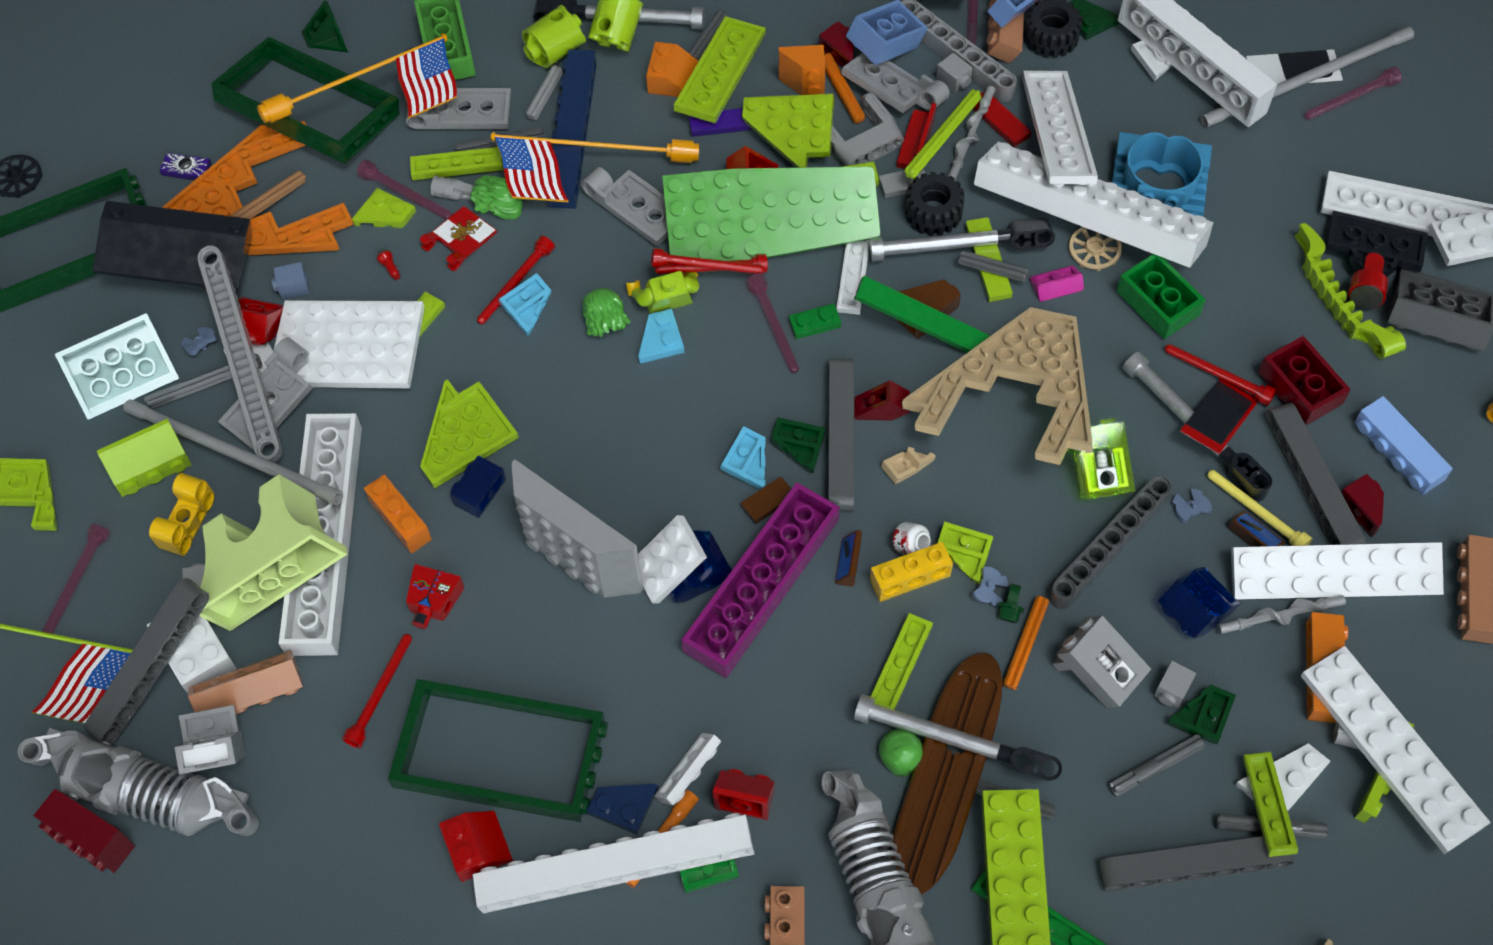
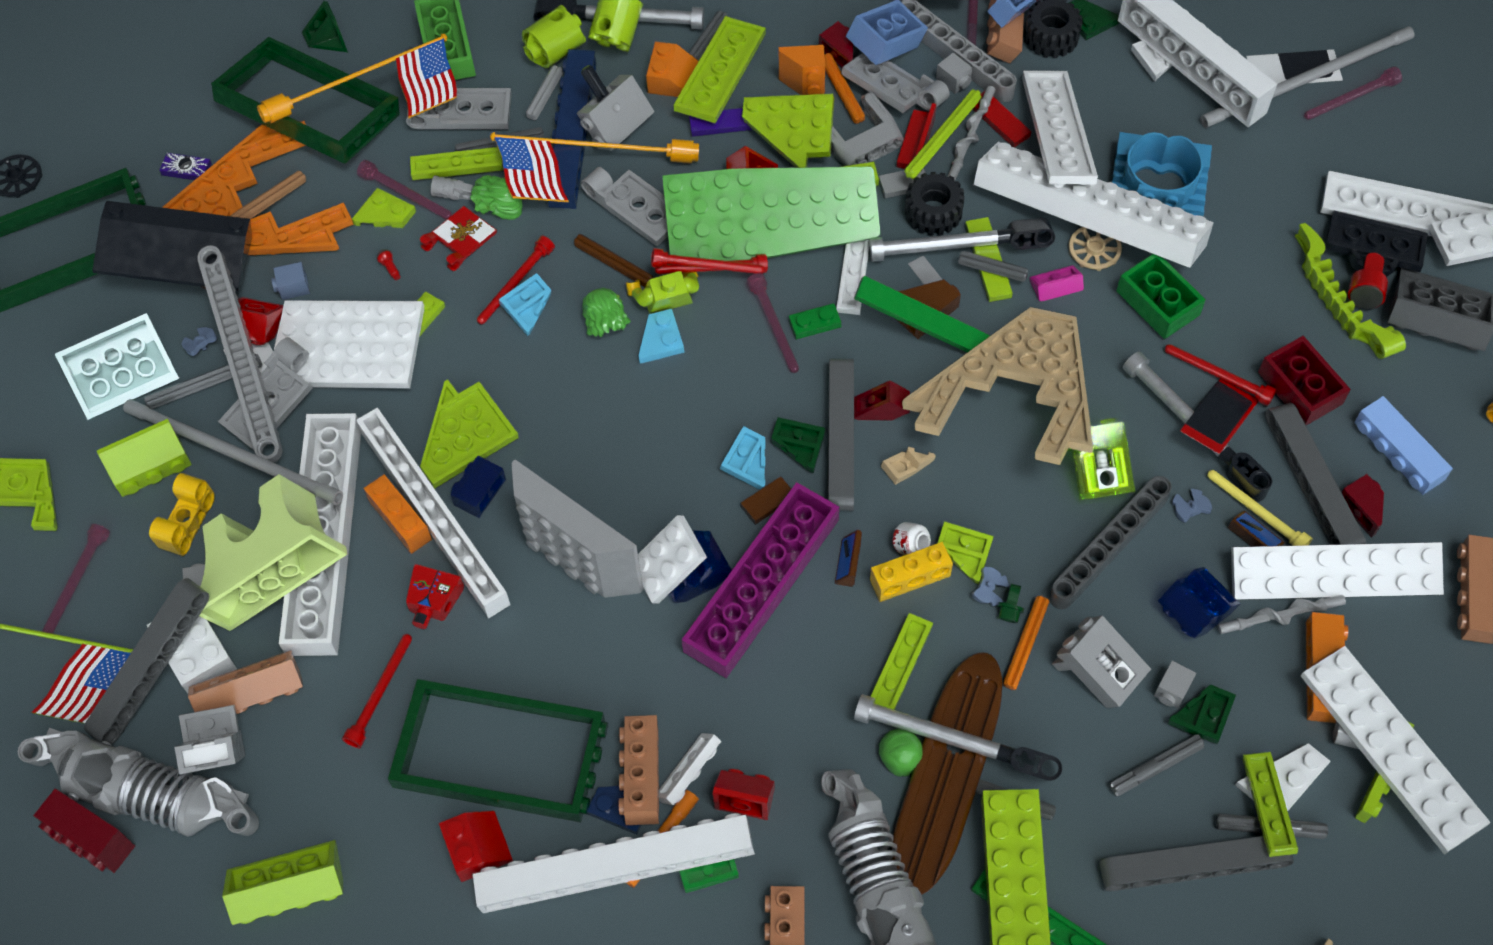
none -> lime slope [222,840,343,925]
none -> white brick [356,407,510,619]
none -> reddish brown axle [574,234,653,287]
none -> light grey piece [577,65,655,151]
none -> nougat brick [619,715,659,825]
none -> light grey sticker [908,256,942,284]

